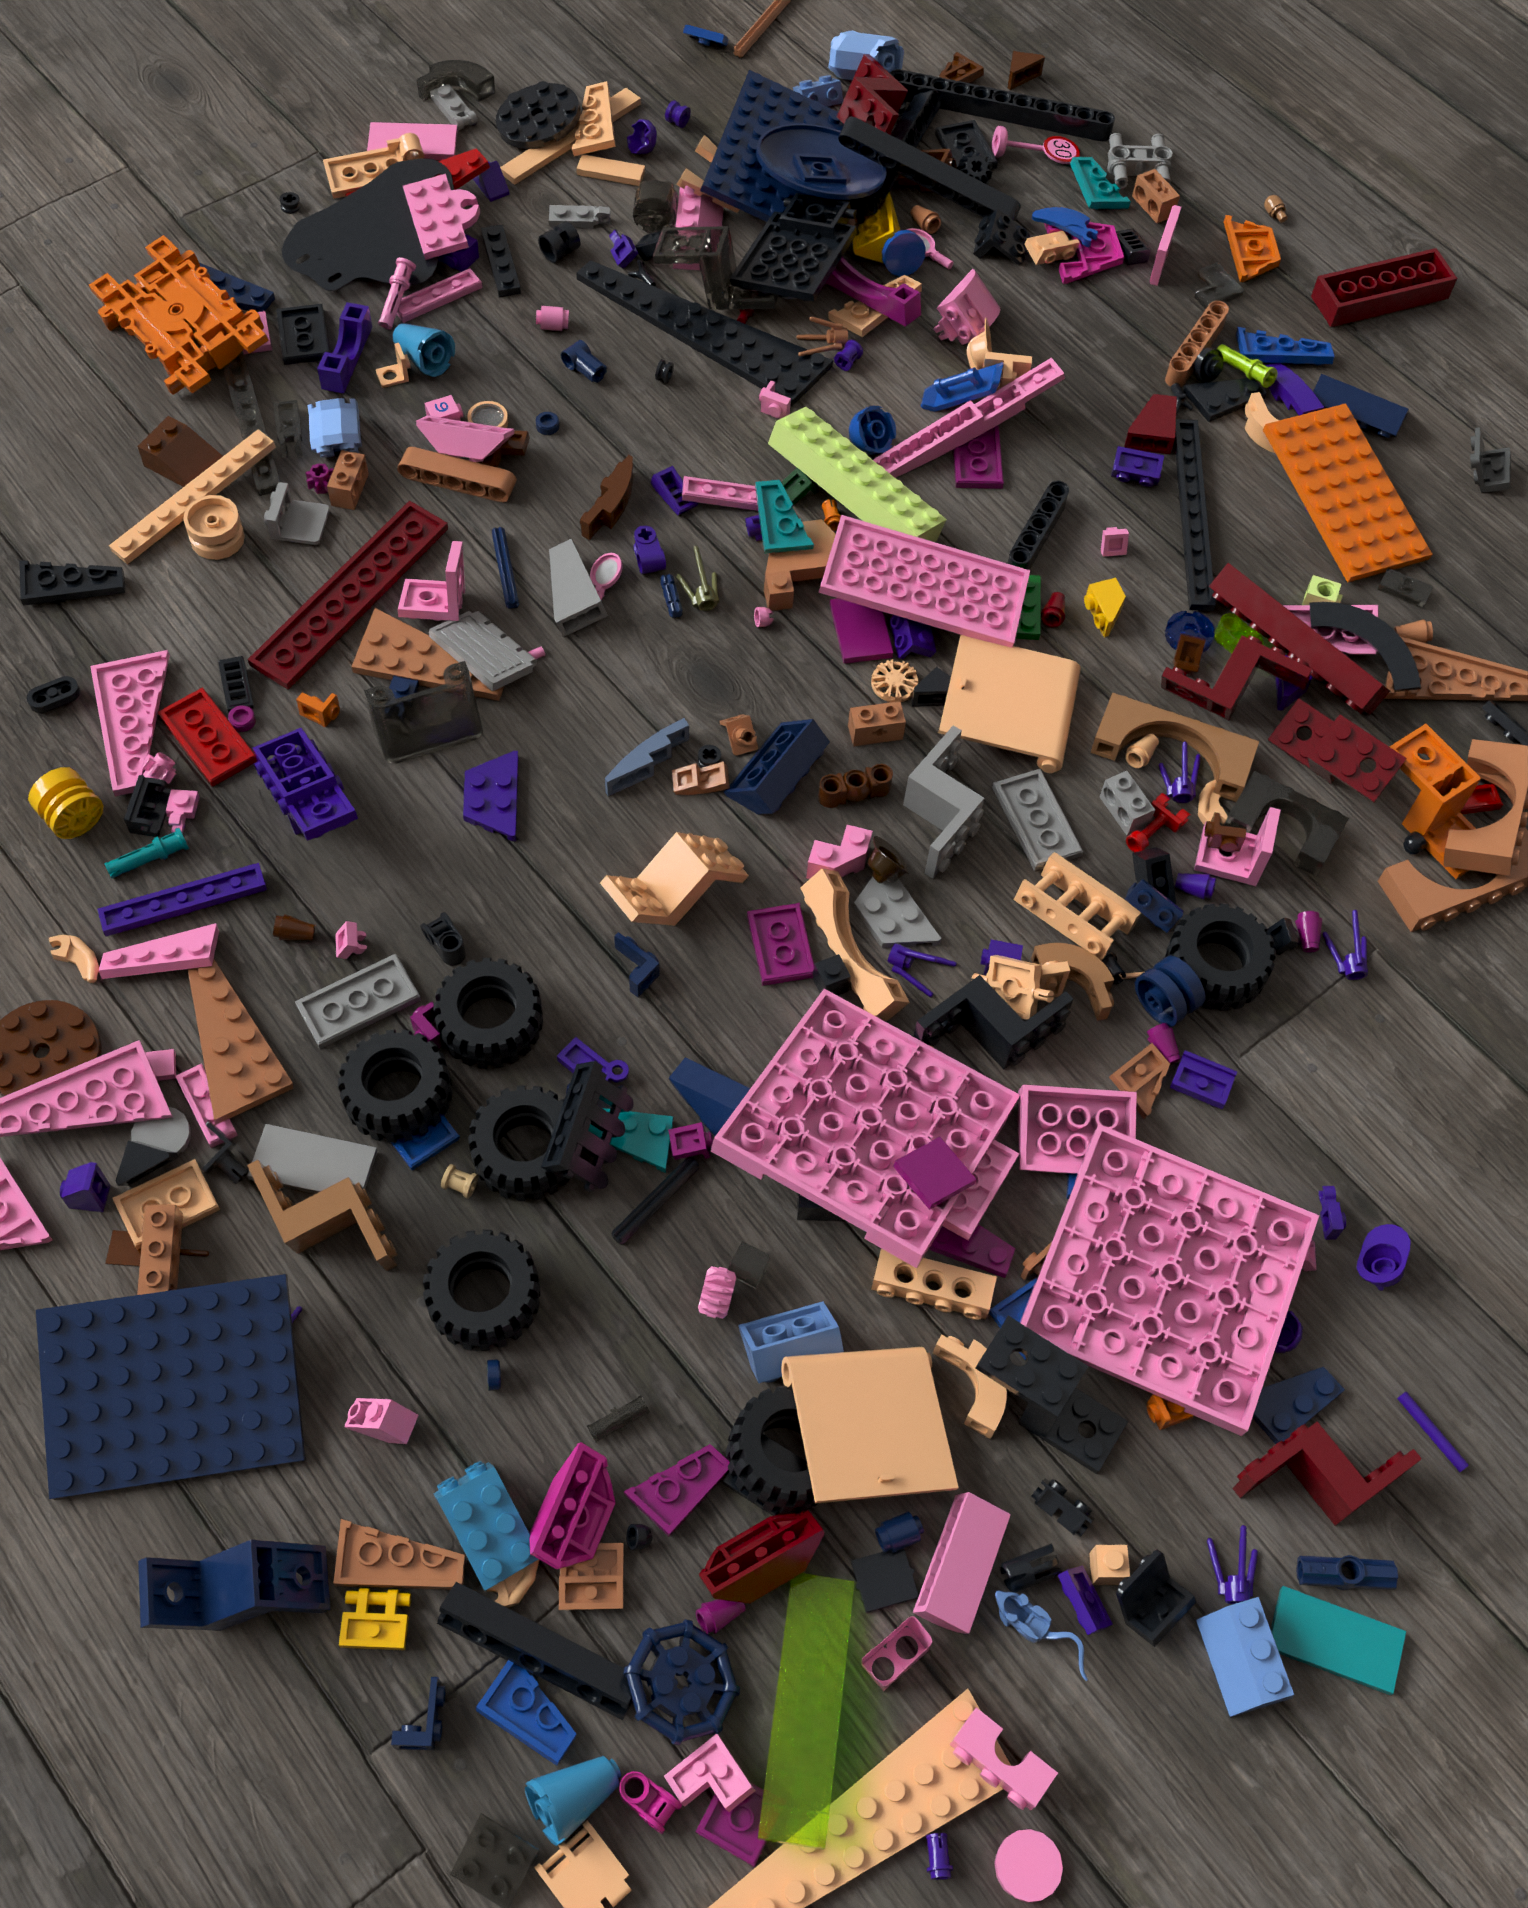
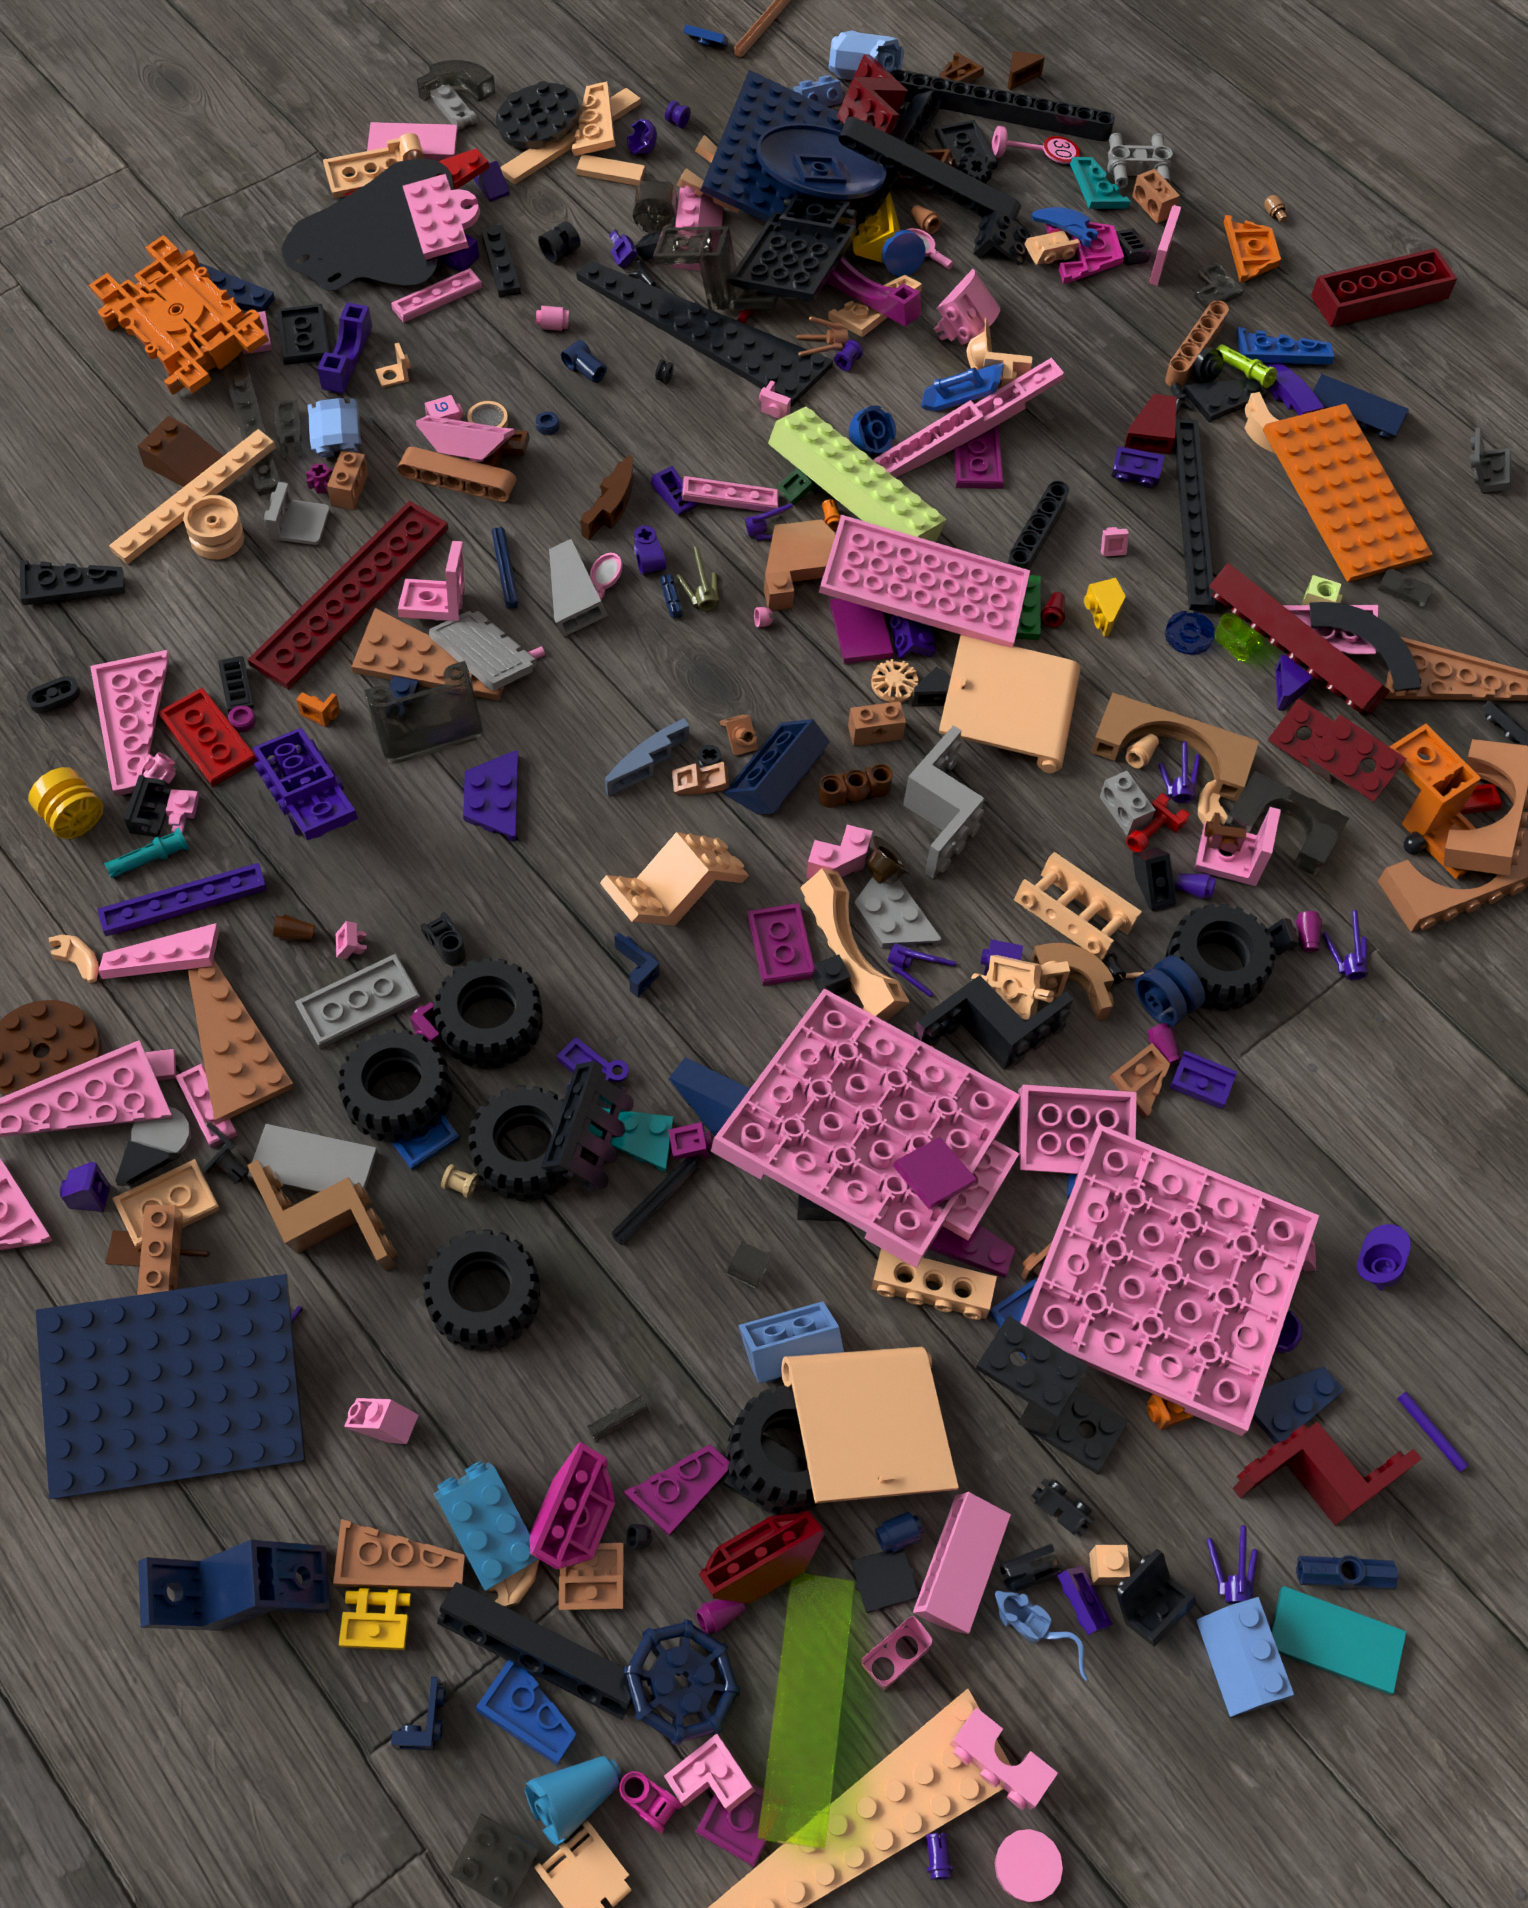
black bush [279,192,301,214] -> none
bright pink pin [378,258,416,329] -> none
dark azure cone [393,323,455,377] -> none
dark blue tile [487,1359,501,1391] -> none
light grey hinge [549,205,611,229] -> none
bright pink gear [698,1266,736,1319] -> none
teal wing [755,480,814,554] -> none
light nougat arch [933,1335,1007,1439] -> none
light grey tile [992,769,1083,871] -> none
dark blue bracket [1125,879,1184,933] -> none
dark red bracket [1161,635,1312,721] -> none
reddish brown bracket [1173,633,1206,674] -> none
dark purple plate [1319,1186,1346,1240] -> none
nougat cone [1394,619,1433,643] -> none

